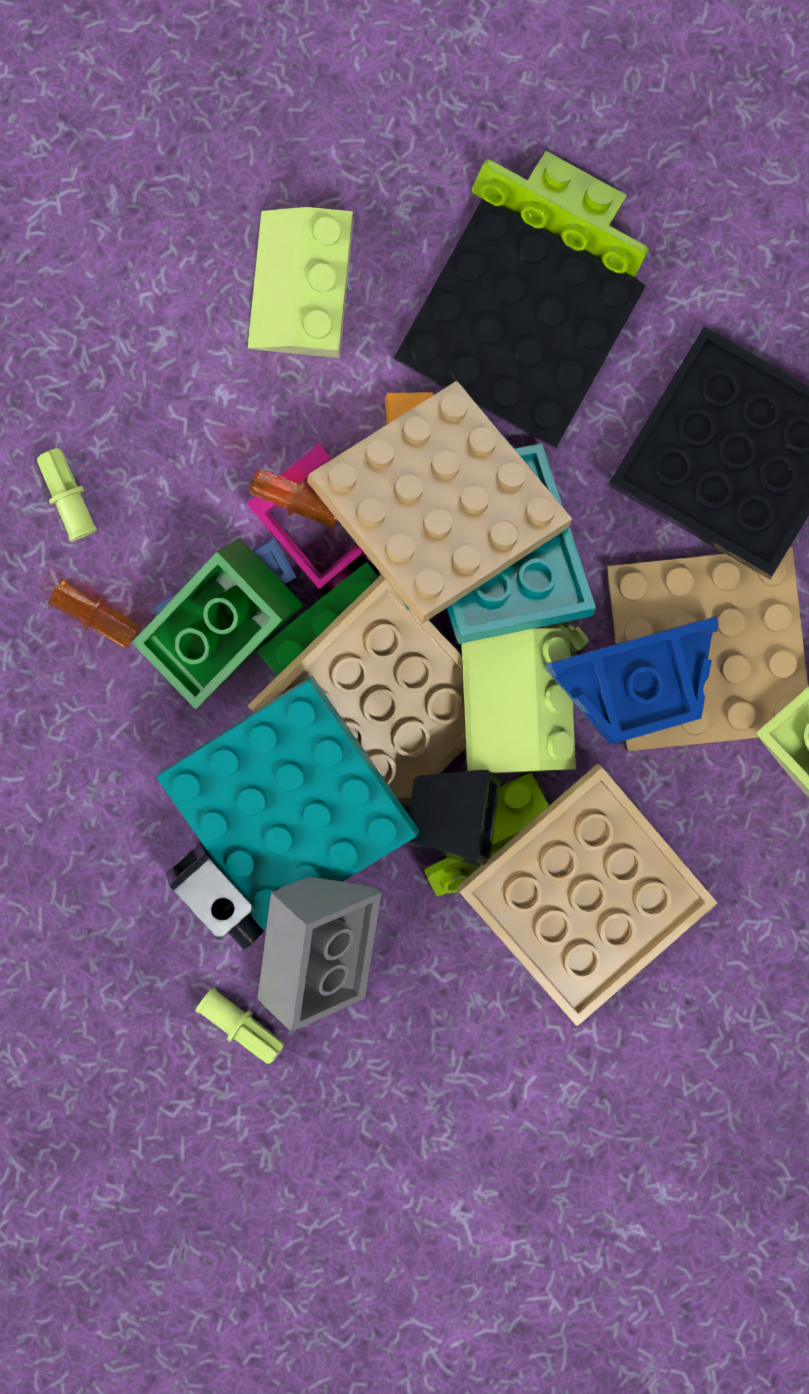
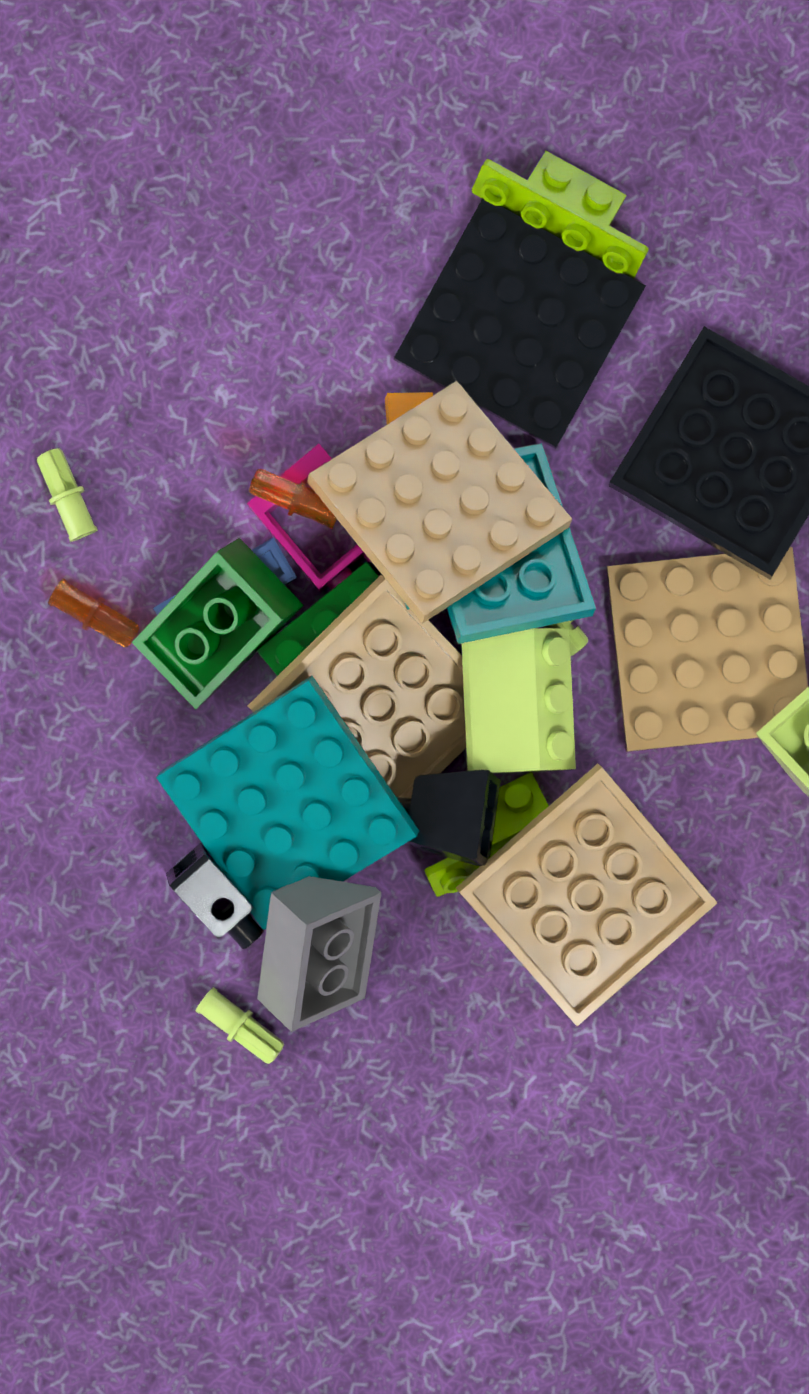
yellowish green slope [248,207,354,358] -> none
blue wing [545,616,718,744] -> none

